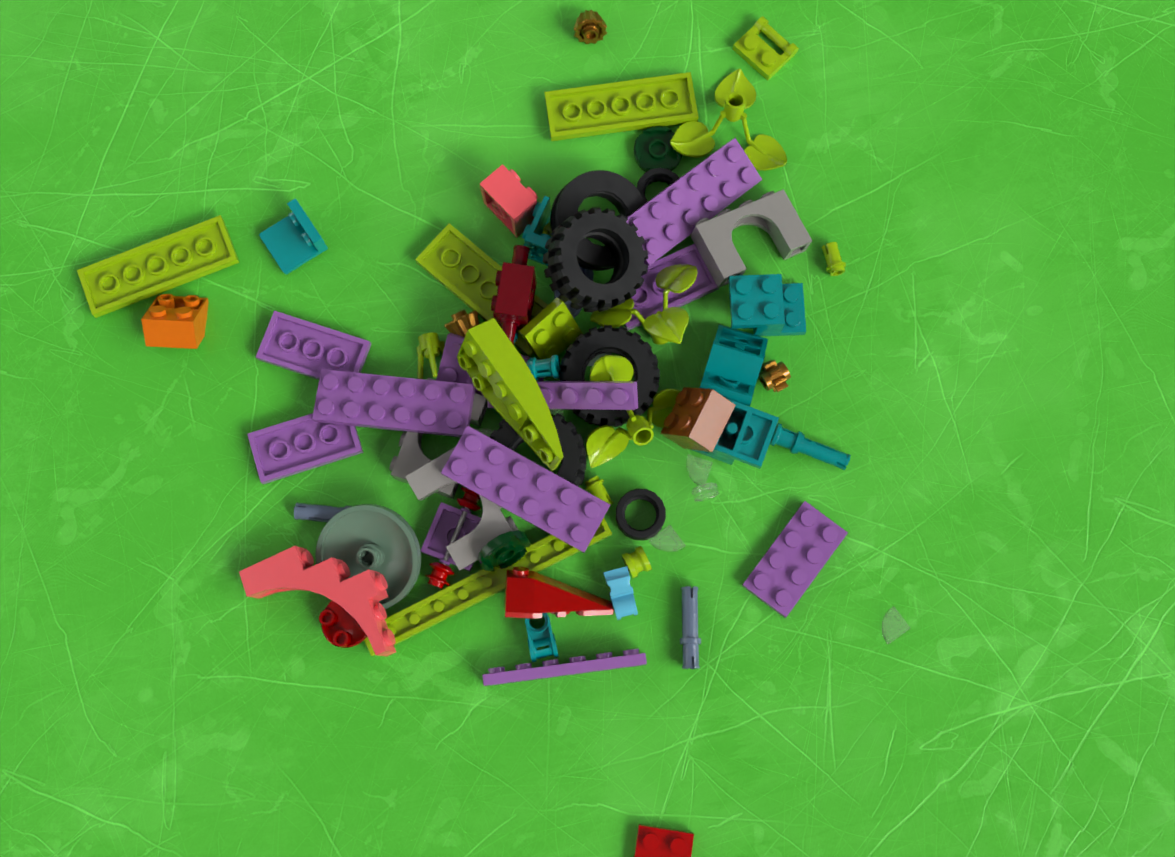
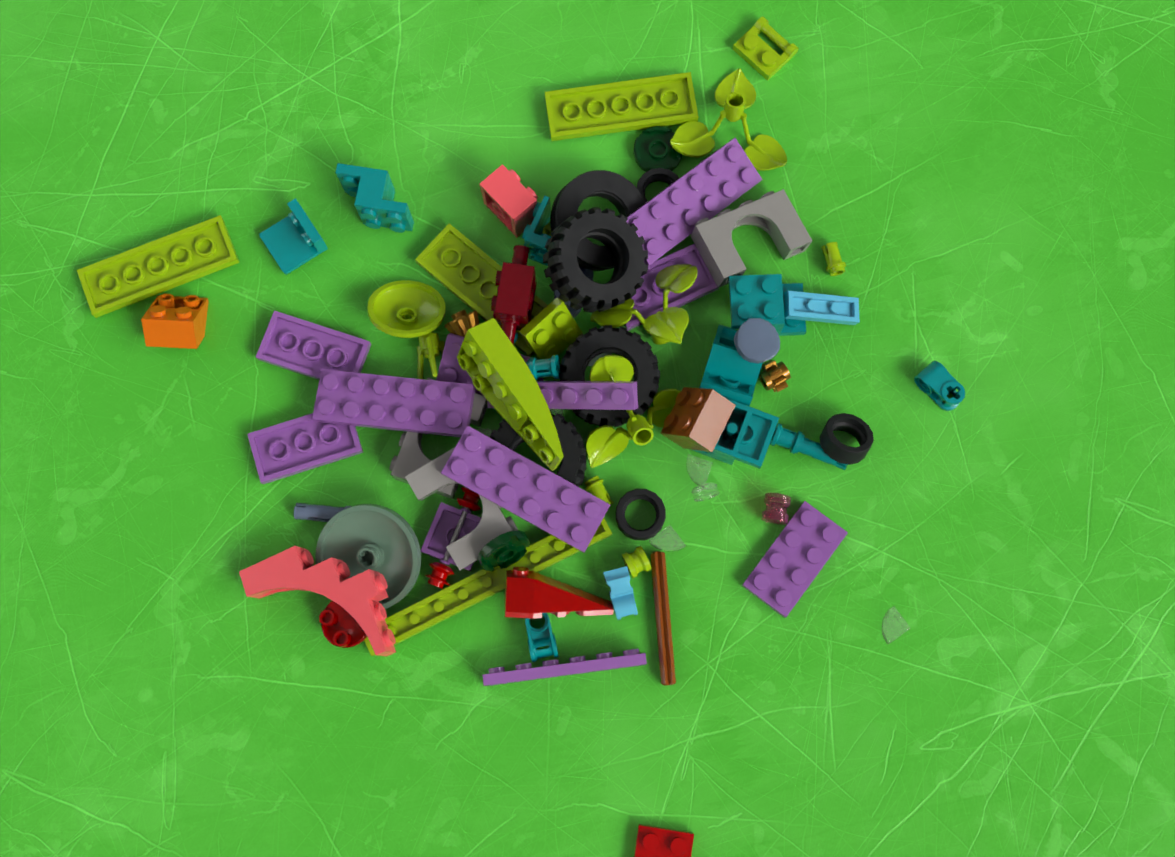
pearl gold piece [574,10,607,44] -> none
sand blue pin [680,586,701,669] -> none
none -> teal bracket [335,163,414,233]
none -> lime dish [367,280,446,338]
none -> dark orange axle [650,551,676,686]
none -> sand blue piece [734,318,780,363]
none -> clear pink wheel [761,493,791,525]
none -> medium azure plate [784,291,860,325]
none -> black tyre [820,413,874,465]
none -> teal piece [914,360,965,411]

